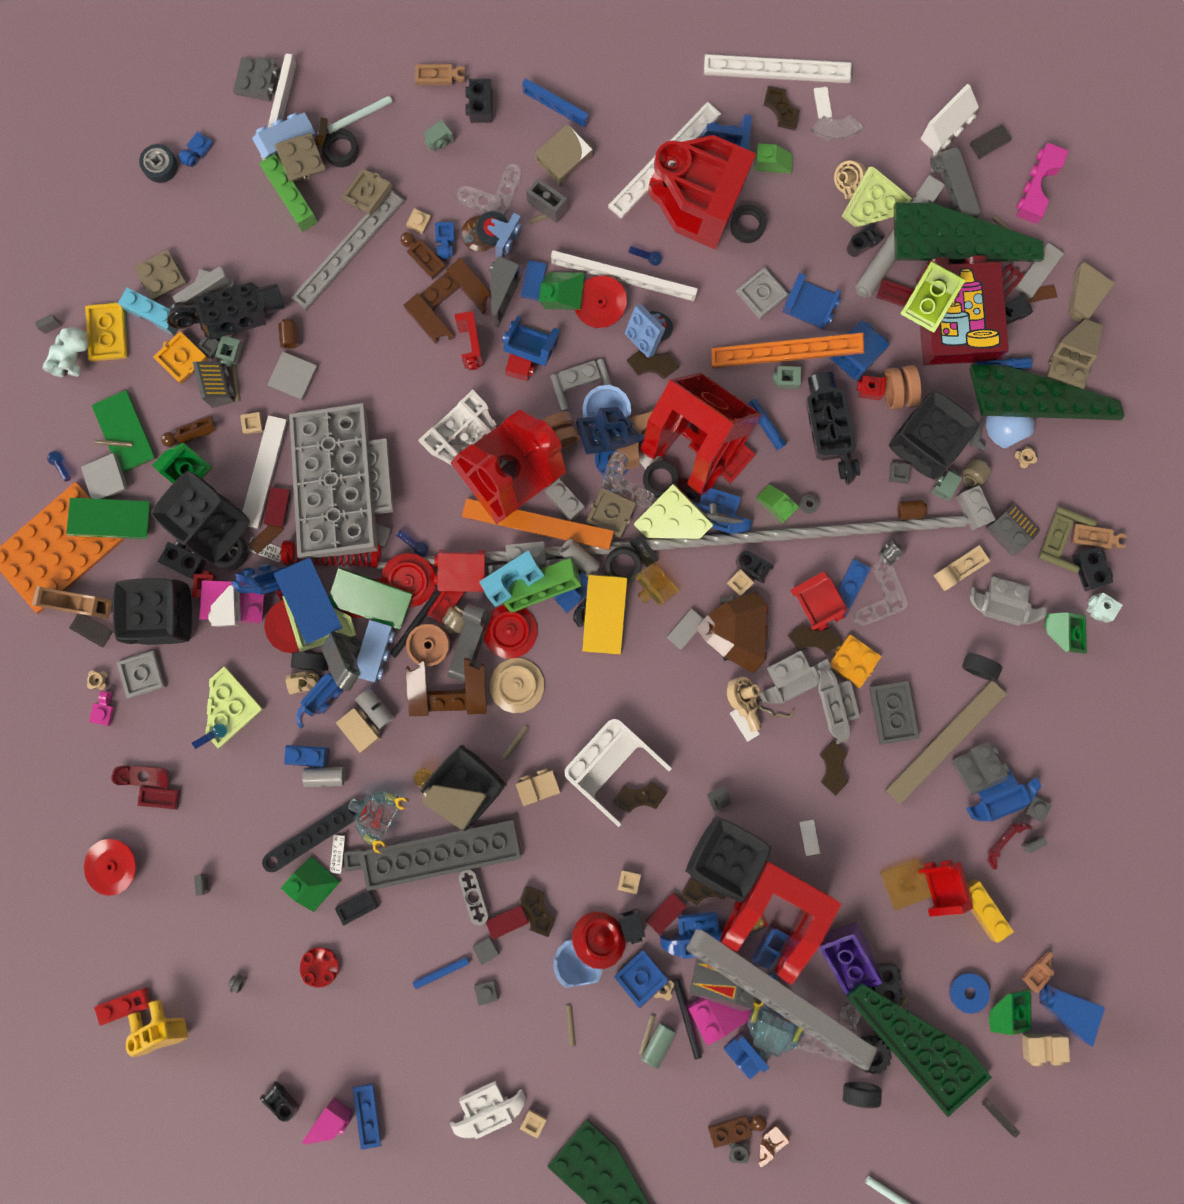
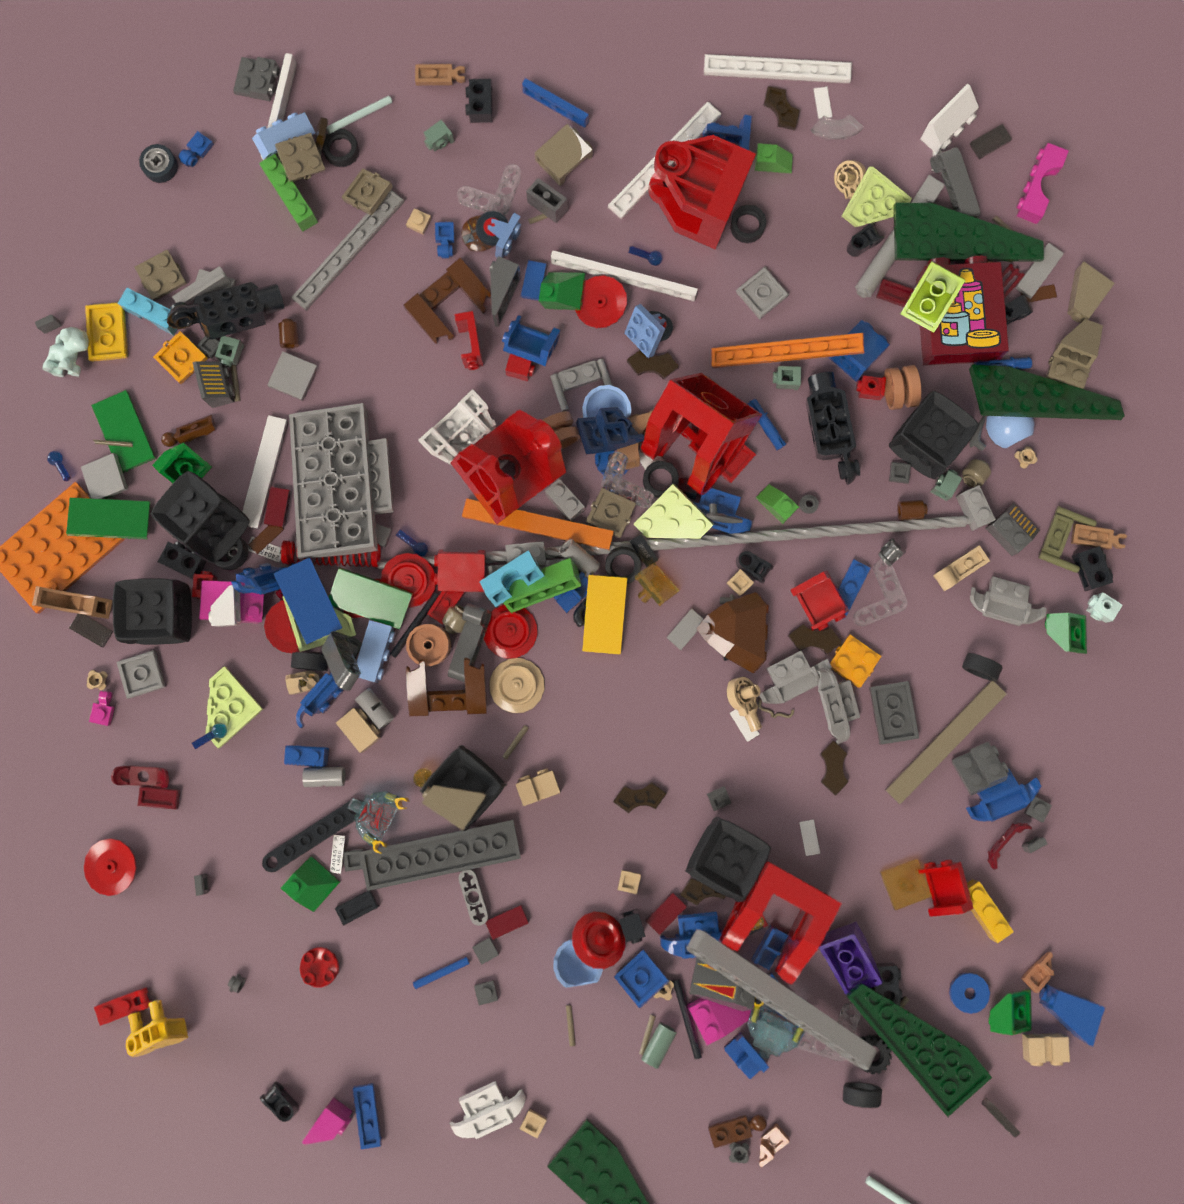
tan plate [240,412,263,435] -> none
reddish brown plate [400,232,446,280] -> none
dark brown tile [518,885,555,937] -> none
white windscreen [565,719,672,827] -> none
blue panel [782,273,841,329] -> none

